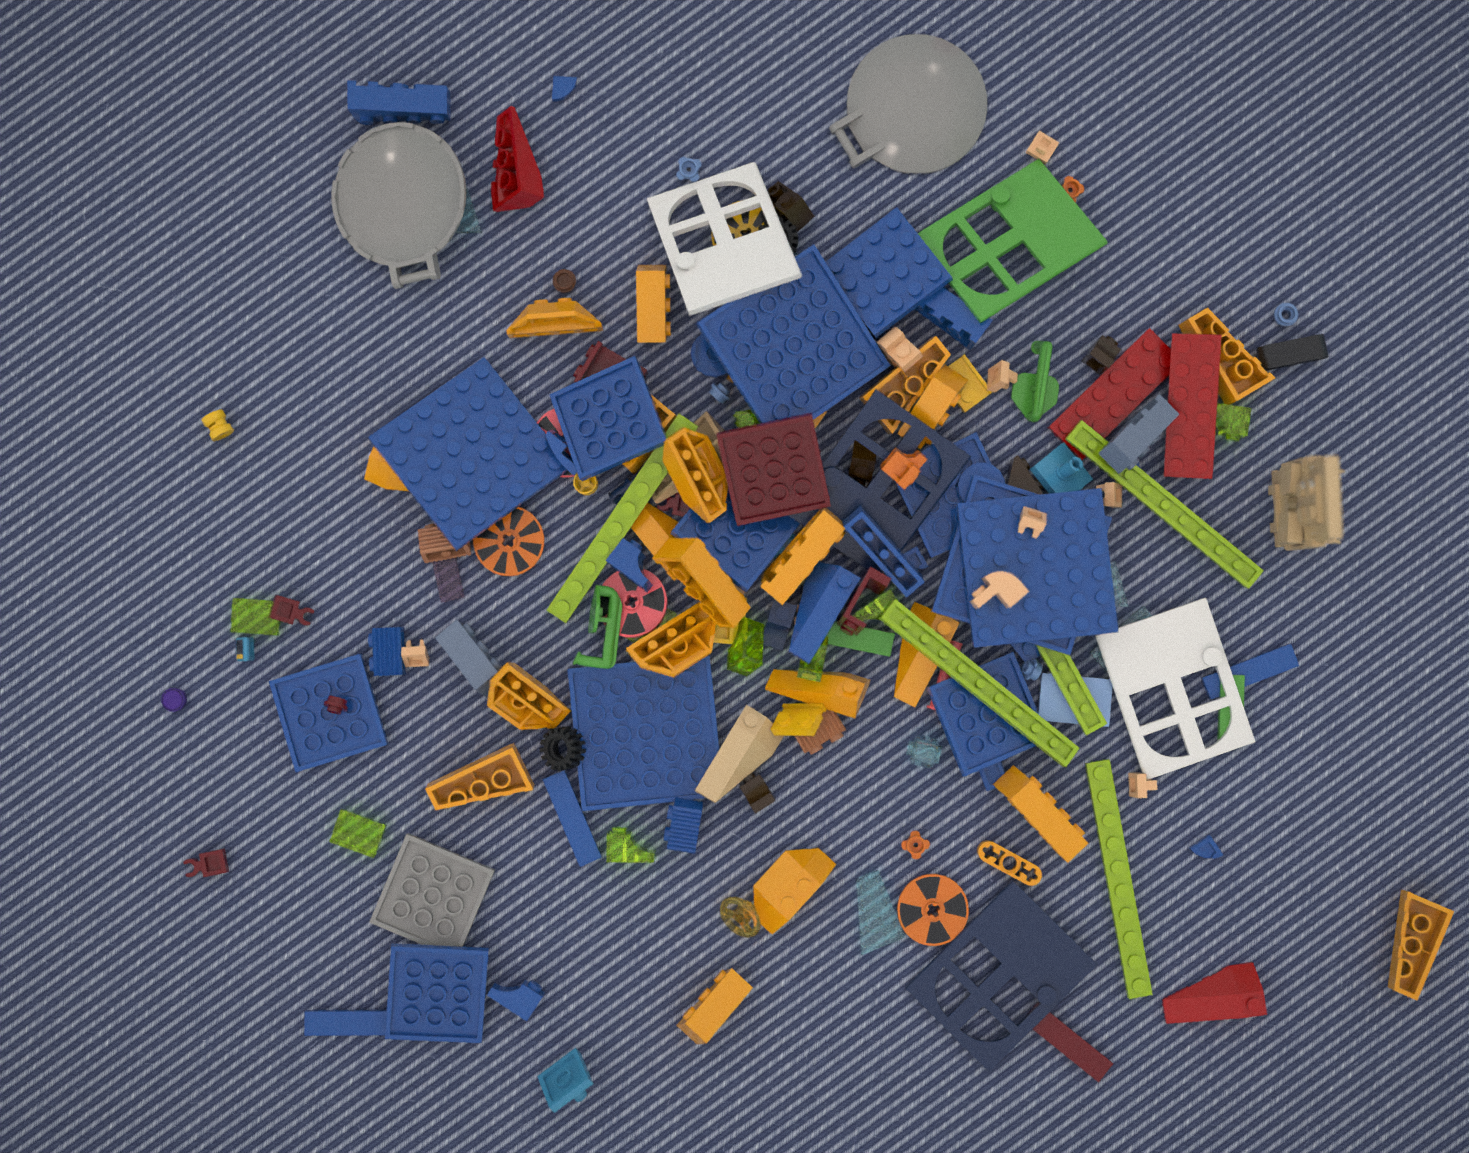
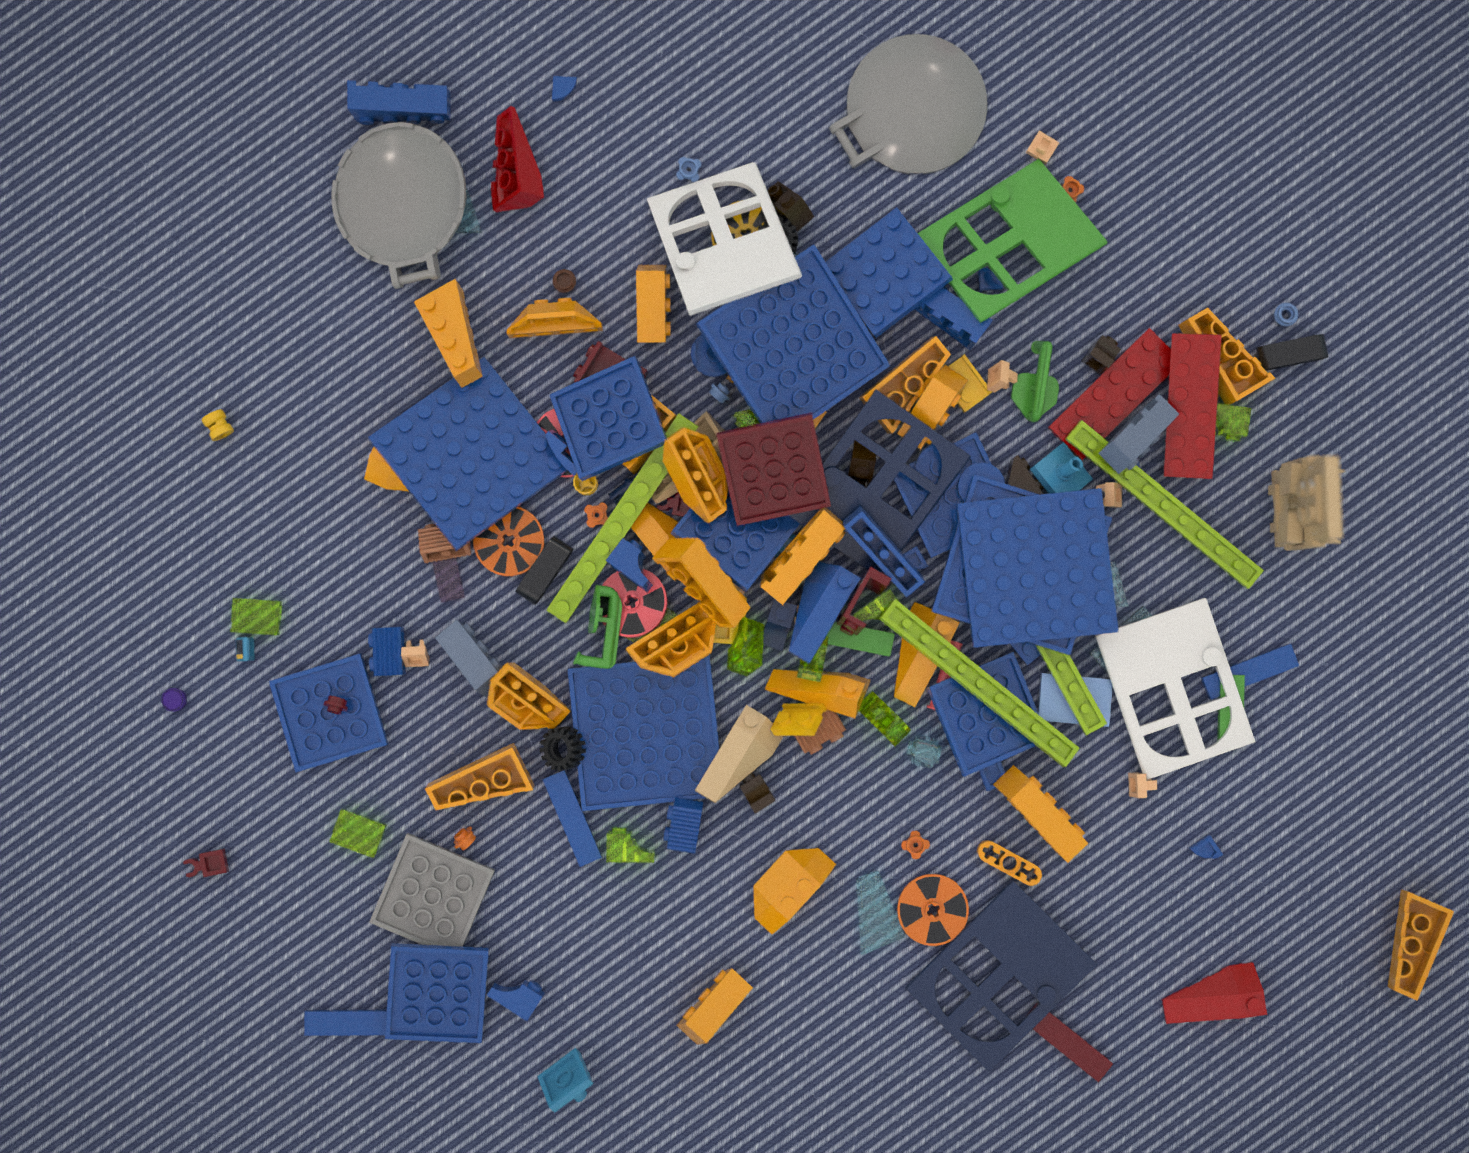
dark red plate [268,595,314,626] -> none
clear yellow piece [720,897,761,938] -> none
light nougat brick [876,327,923,372] -> none
orange brick [880,447,927,490] -> none
light nougat brick [970,572,1029,609] -> none
light nougat tile [1018,506,1047,538] -> none
medium blue plate [1021,658,1043,681] -> none
lime plate [1085,759,1153,999] -> none
none -> light orange wedge [414,279,483,388]
none -> orange plate [454,826,476,850]
none -> black beam [515,535,574,605]
none -> orange plate [584,503,608,528]
none -> clear neon green arch [859,691,911,747]
none -> blue tile [977,267,1003,292]

